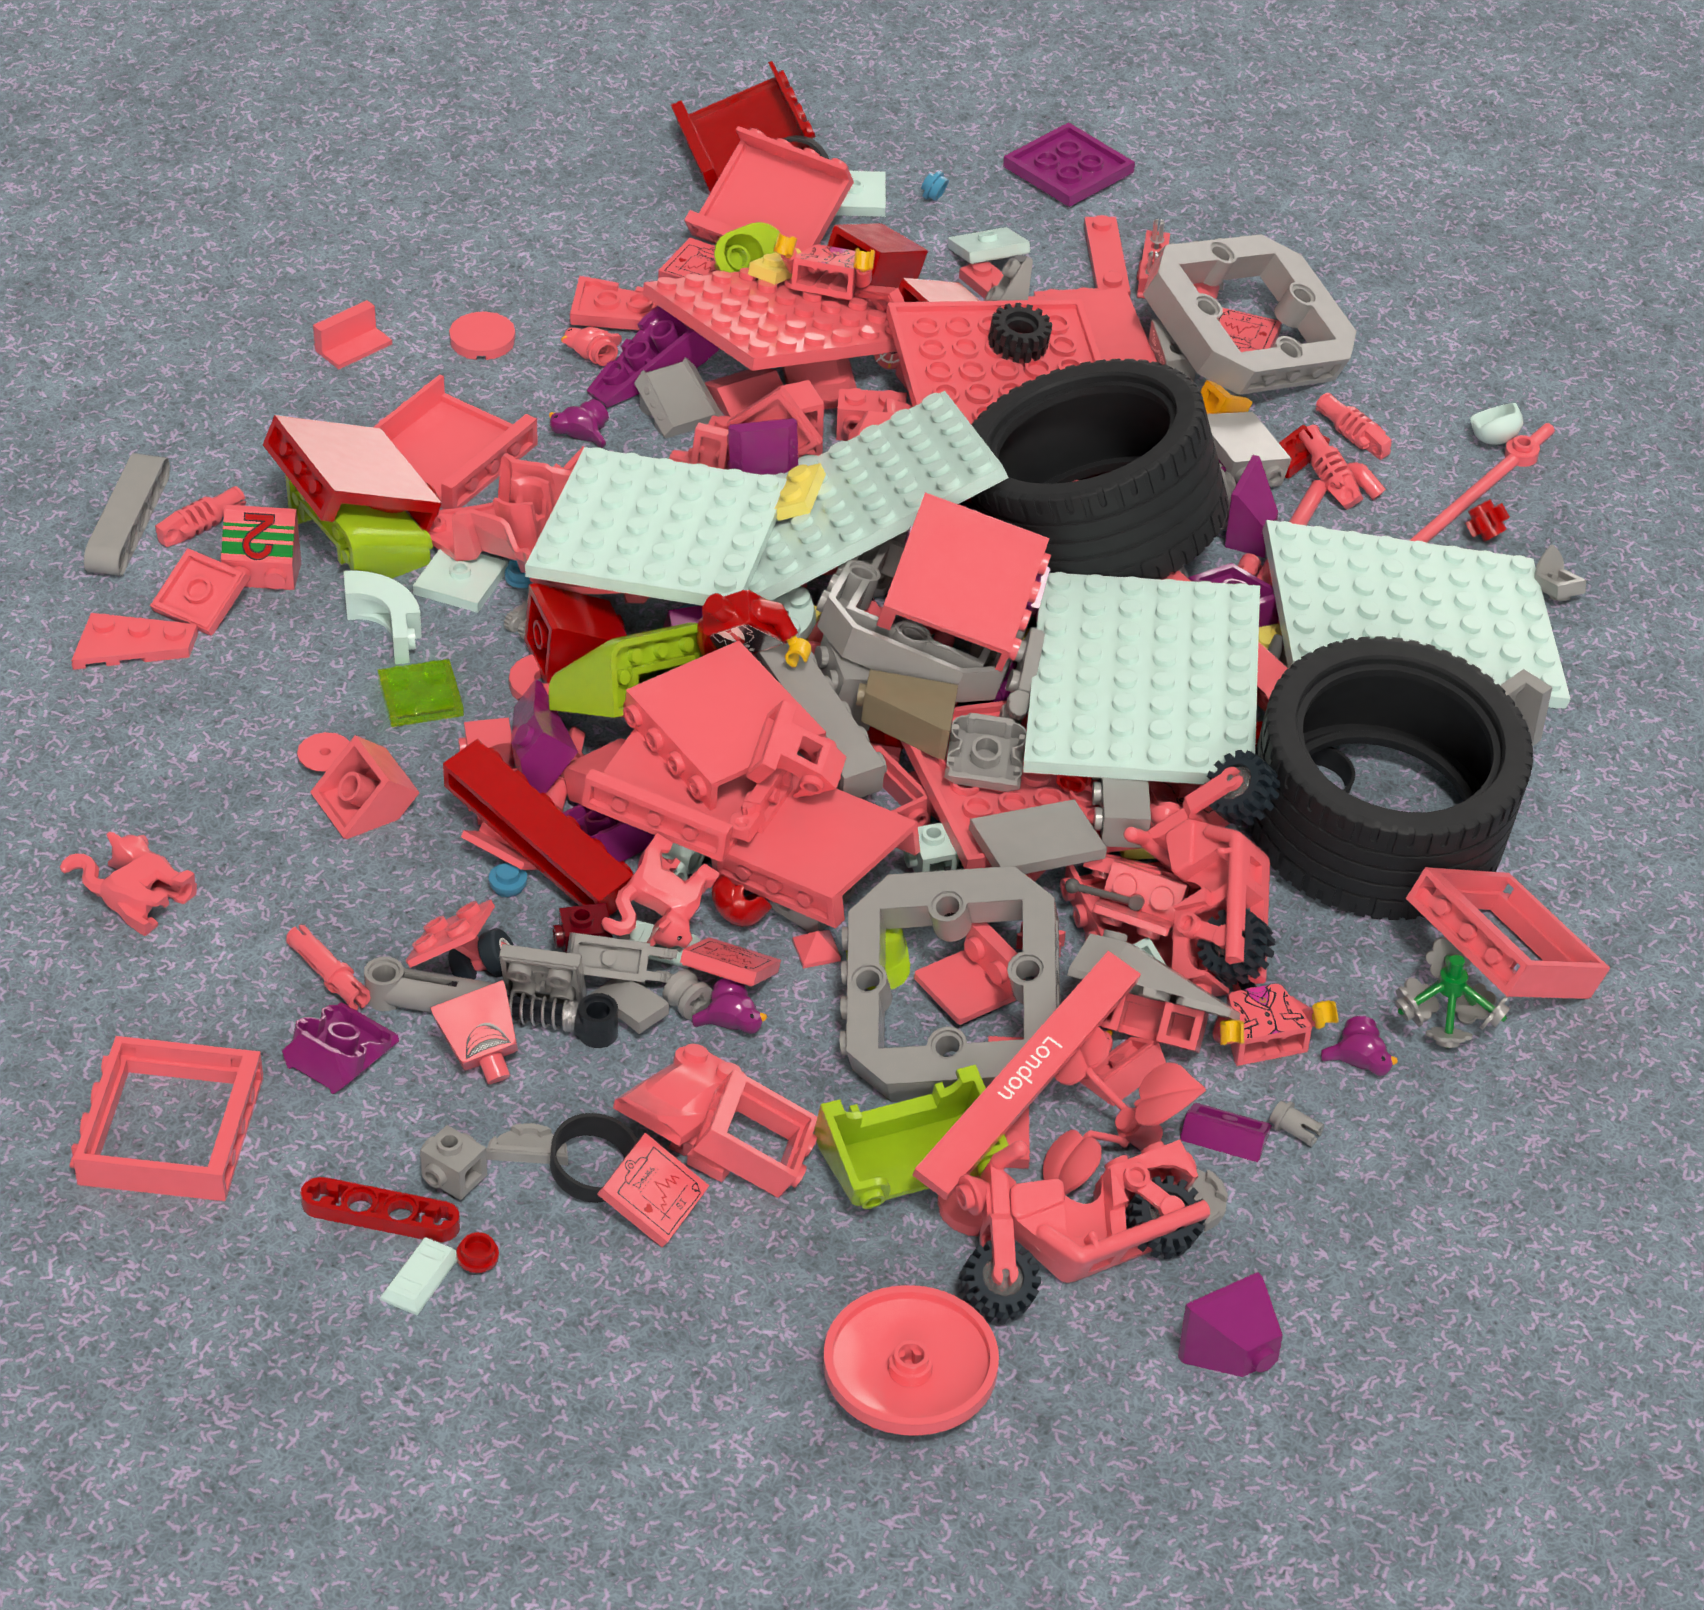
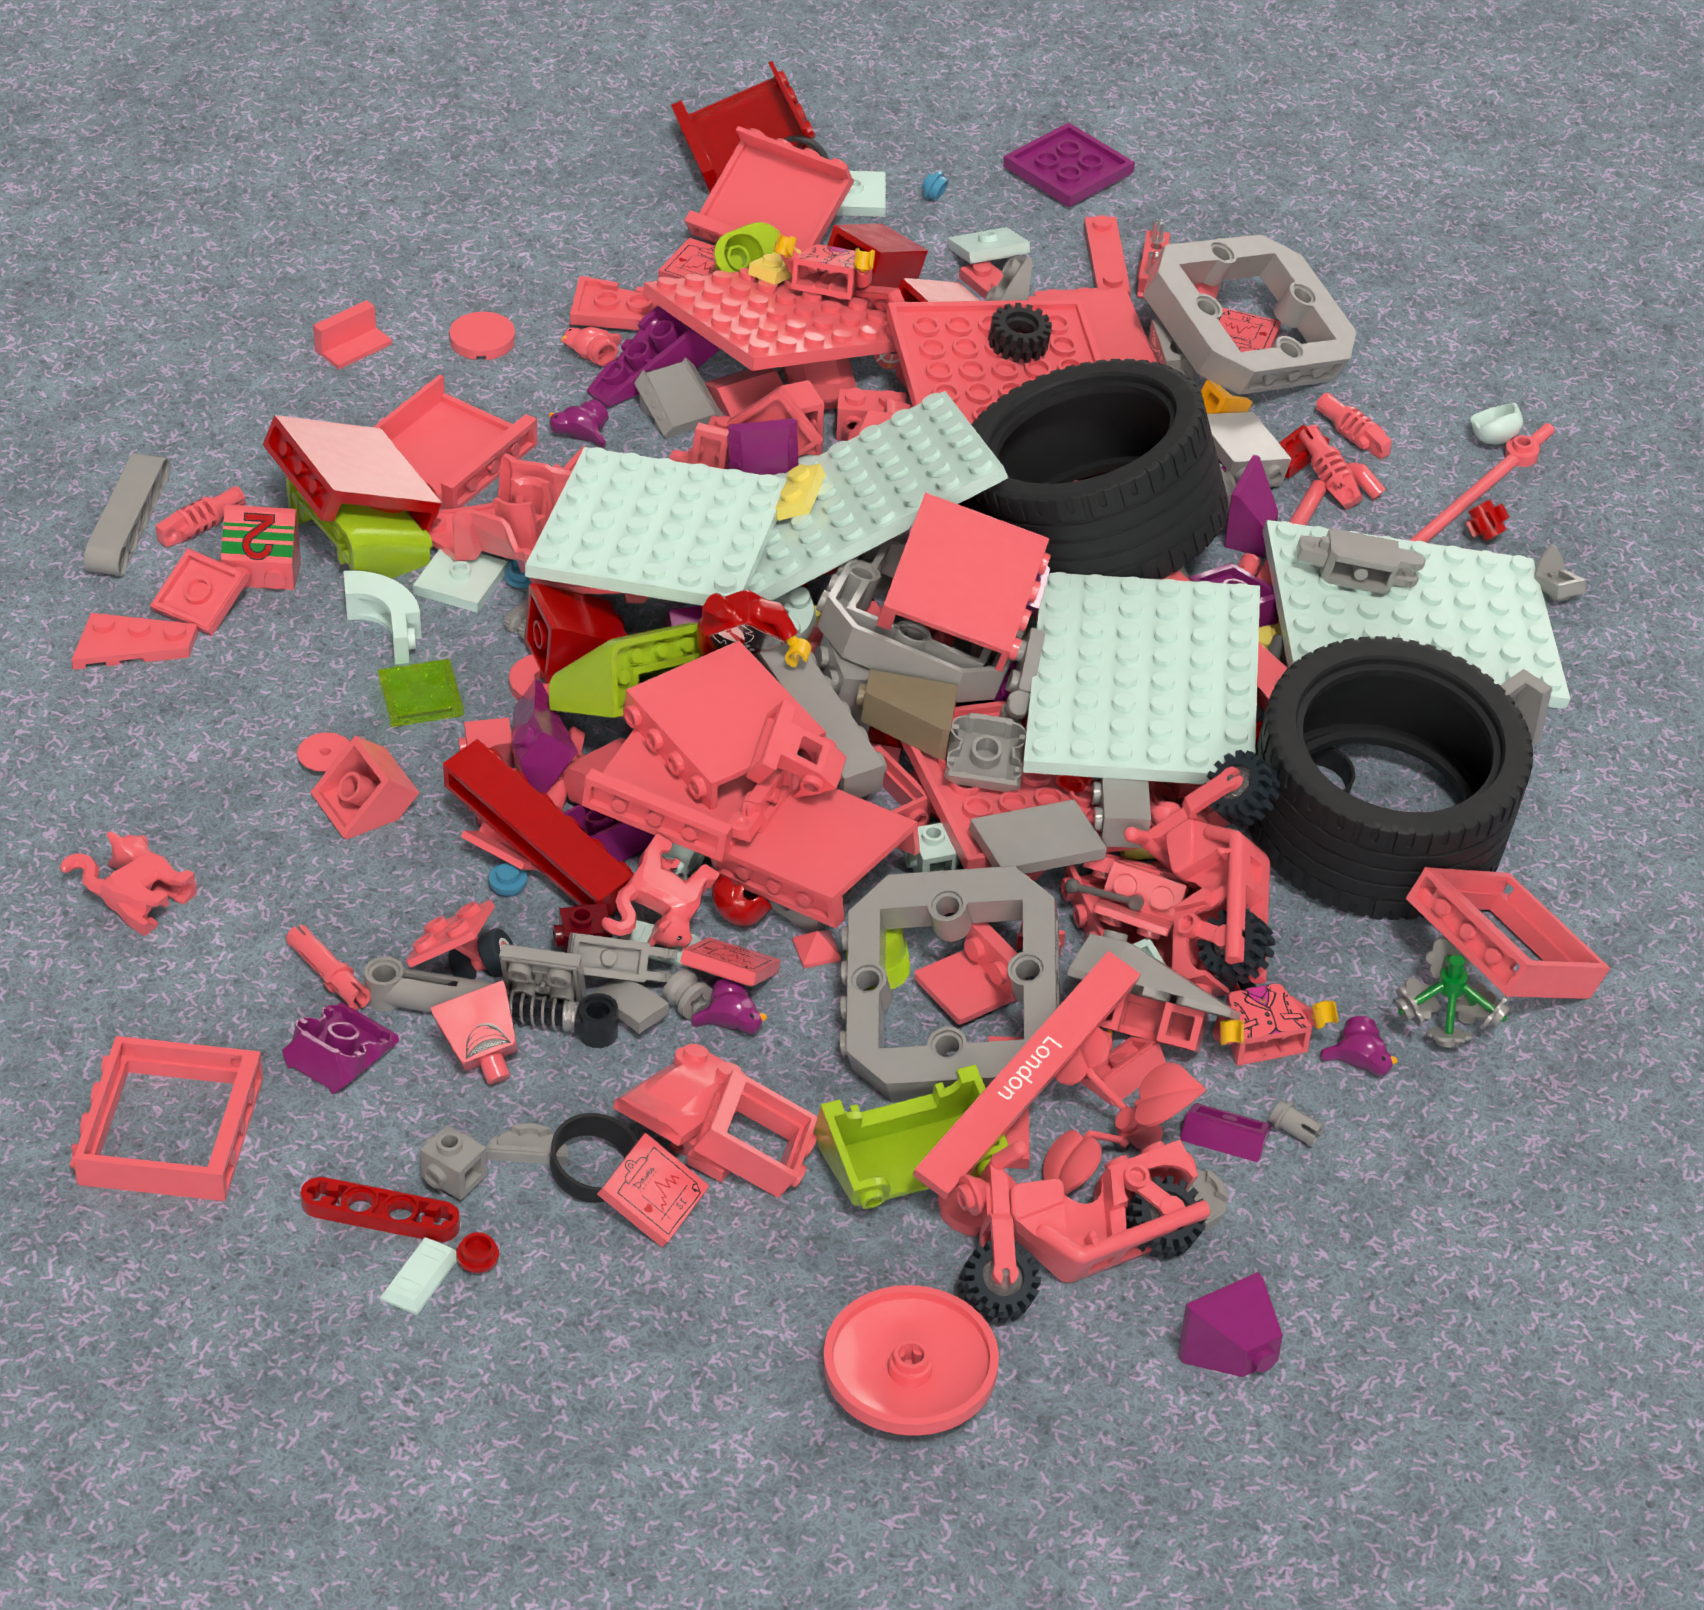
none -> light grey hinge [1296,528,1426,594]

